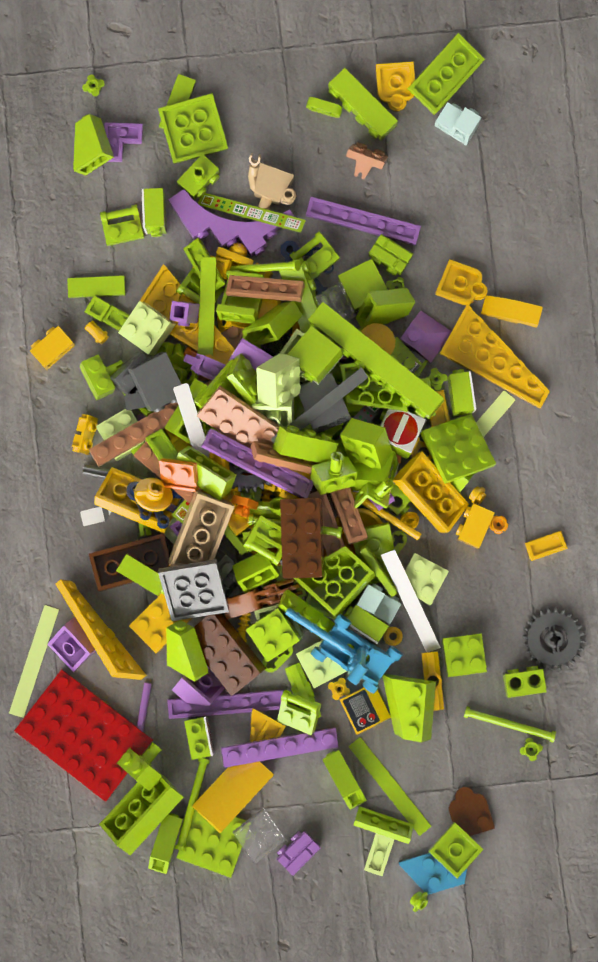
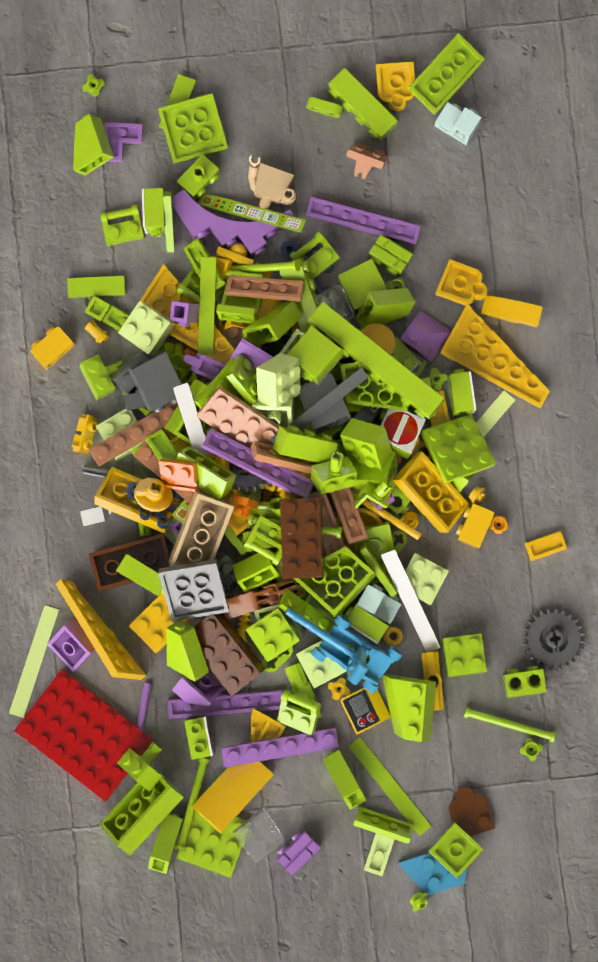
none -> tile [163,191,175,252]

